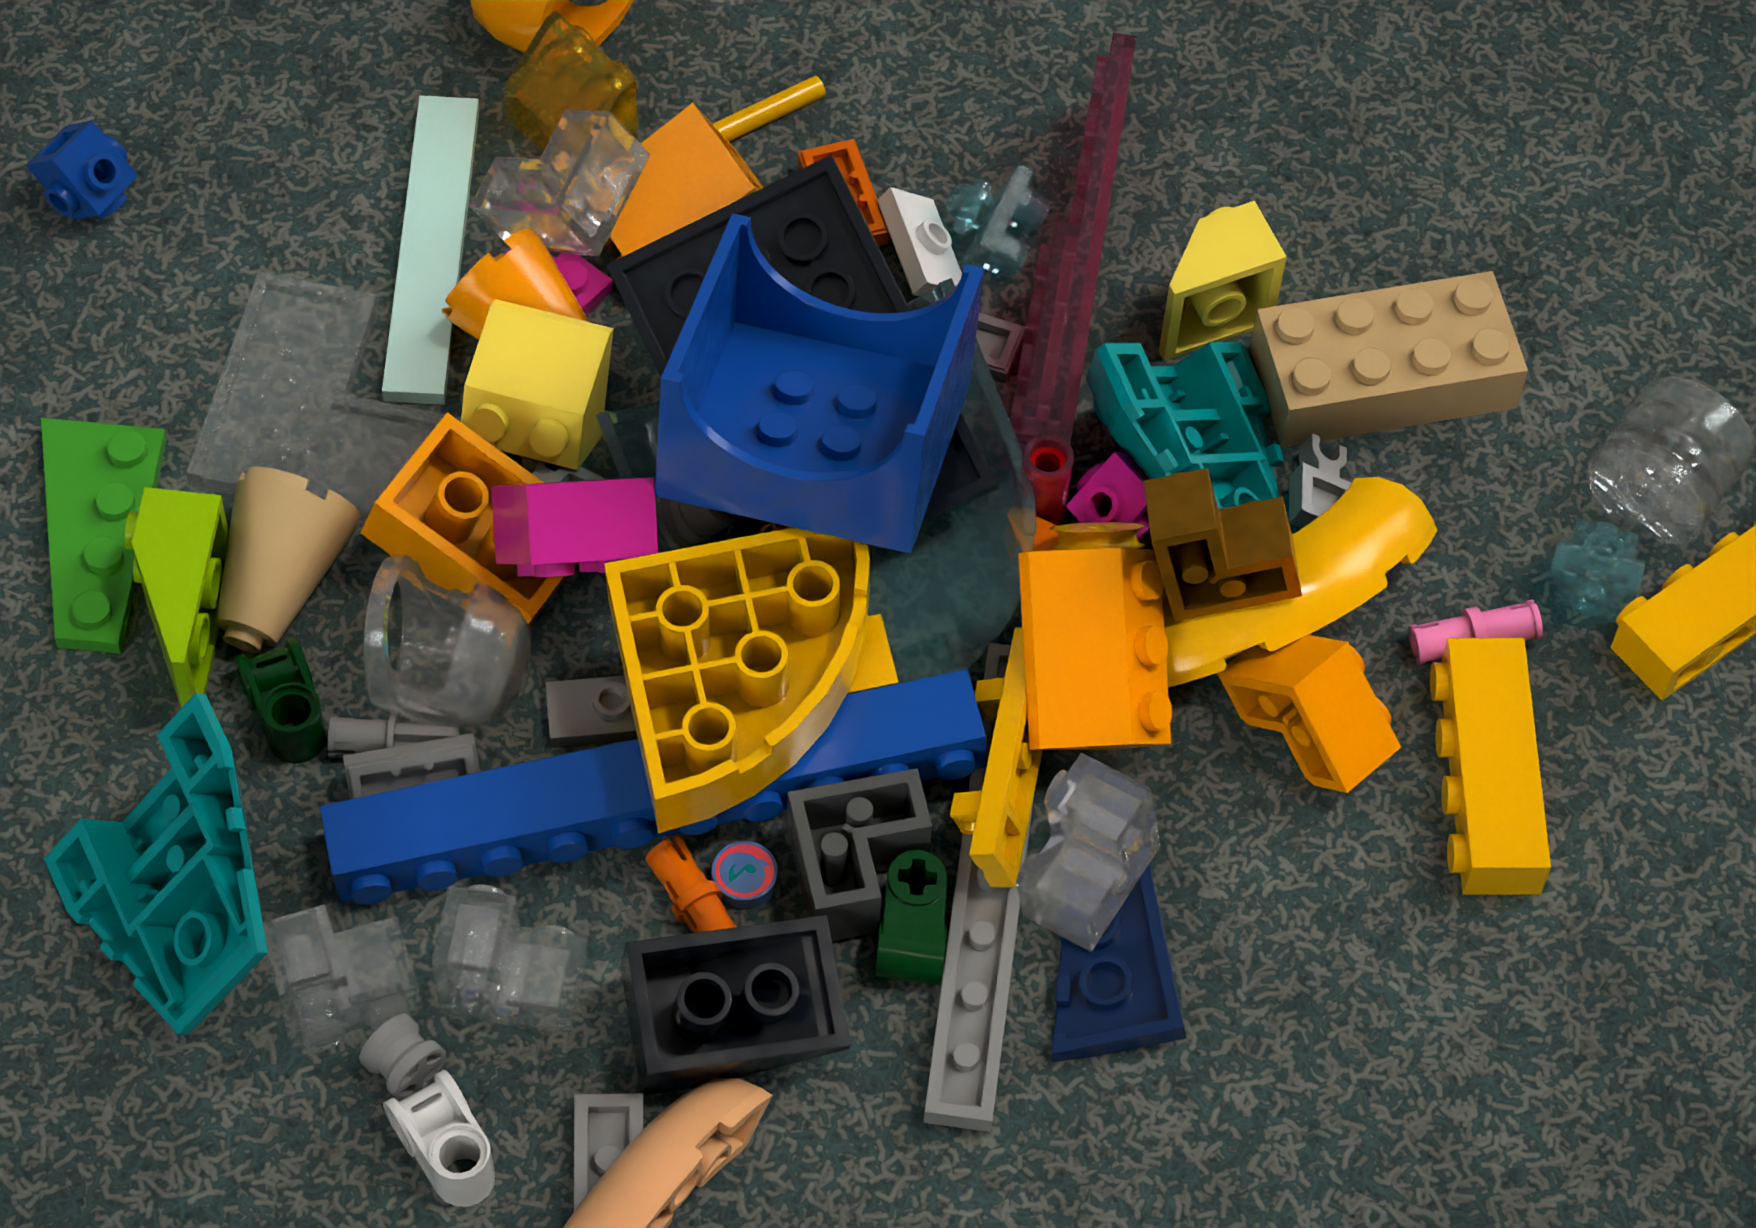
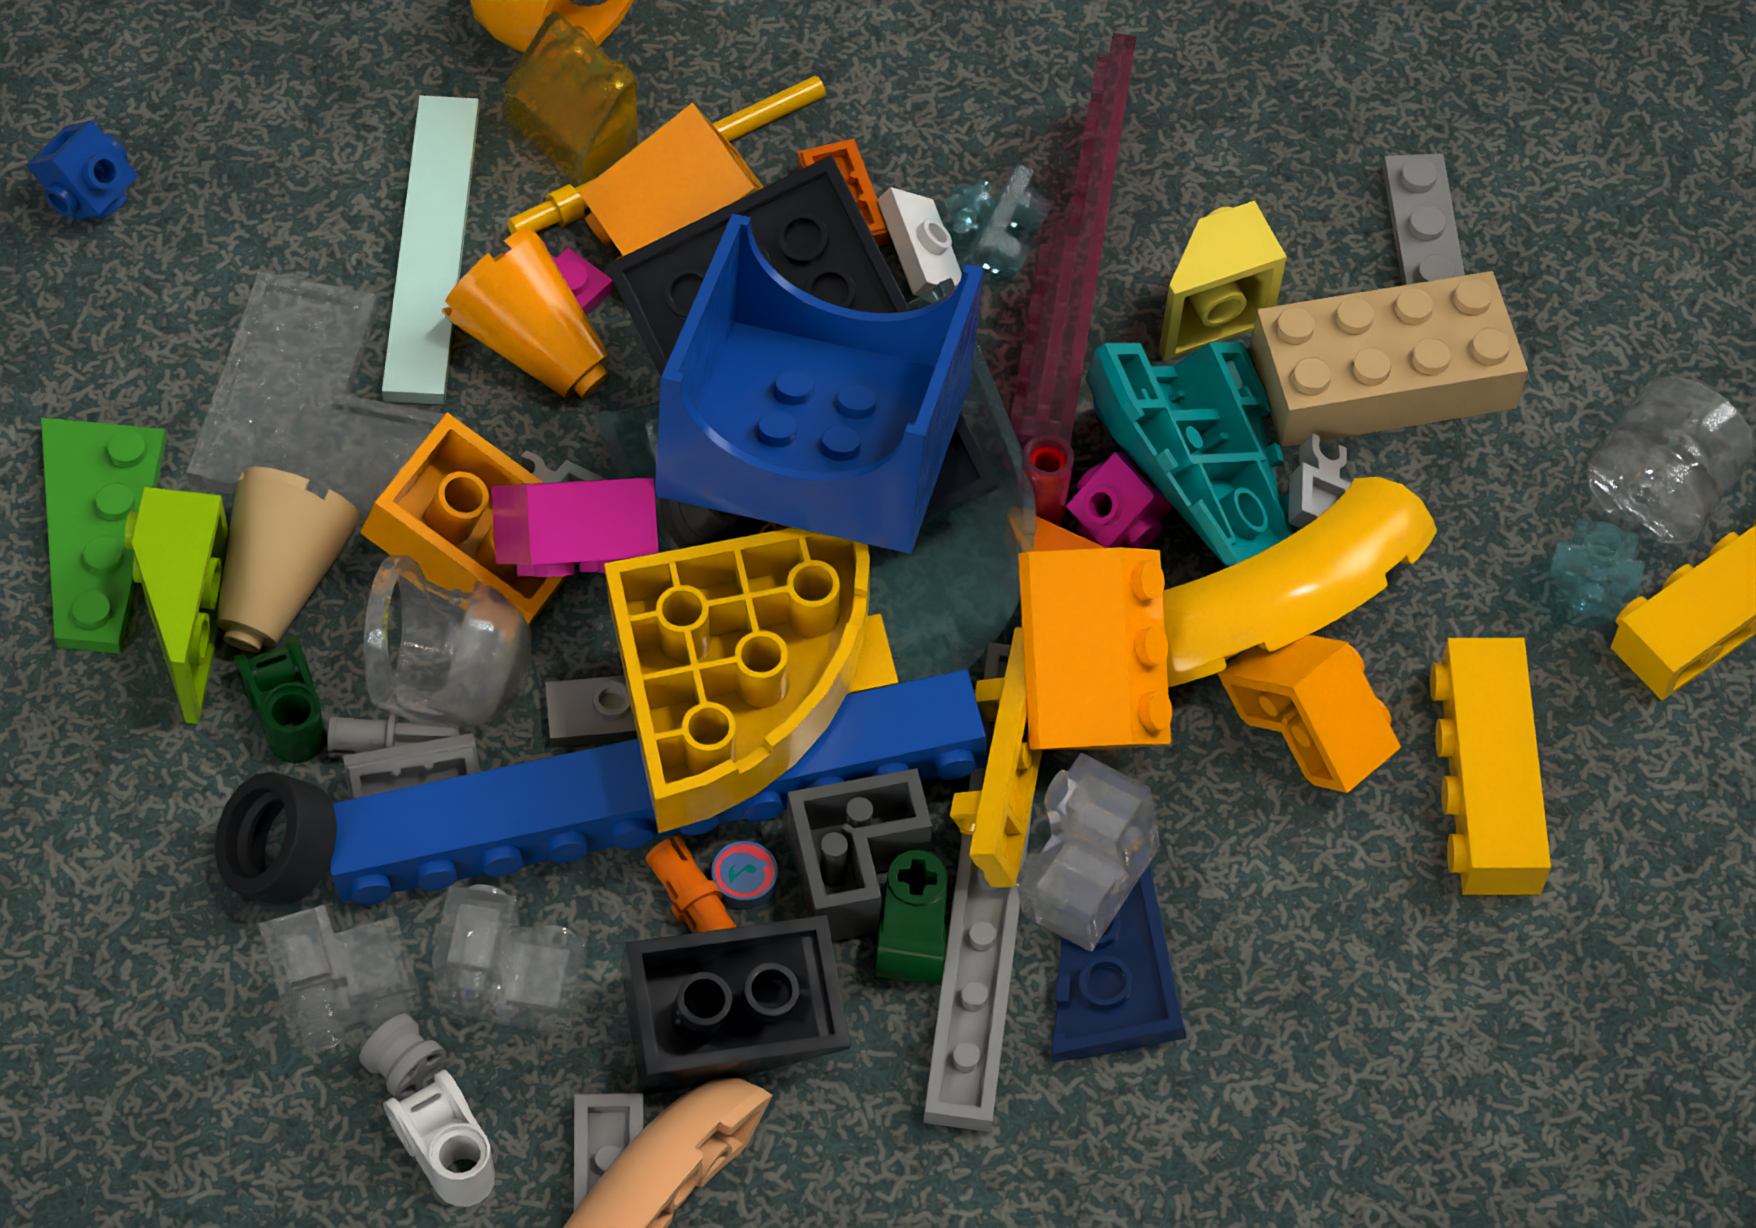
teal wedge [44,693,268,1035] -> none
light yellow slope [461,299,614,470] -> none
clear brick [470,109,650,256] -> none
light grey tile [972,313,1026,383] -> none
yellow piece [1049,522,1146,550] -> none
pearl gold brick [1143,468,1302,621] -> none
bright pink pin [1408,599,1543,665] -> none
none -> black tyre [214,772,337,905]
none -> light grey plate [1382,153,1465,286]

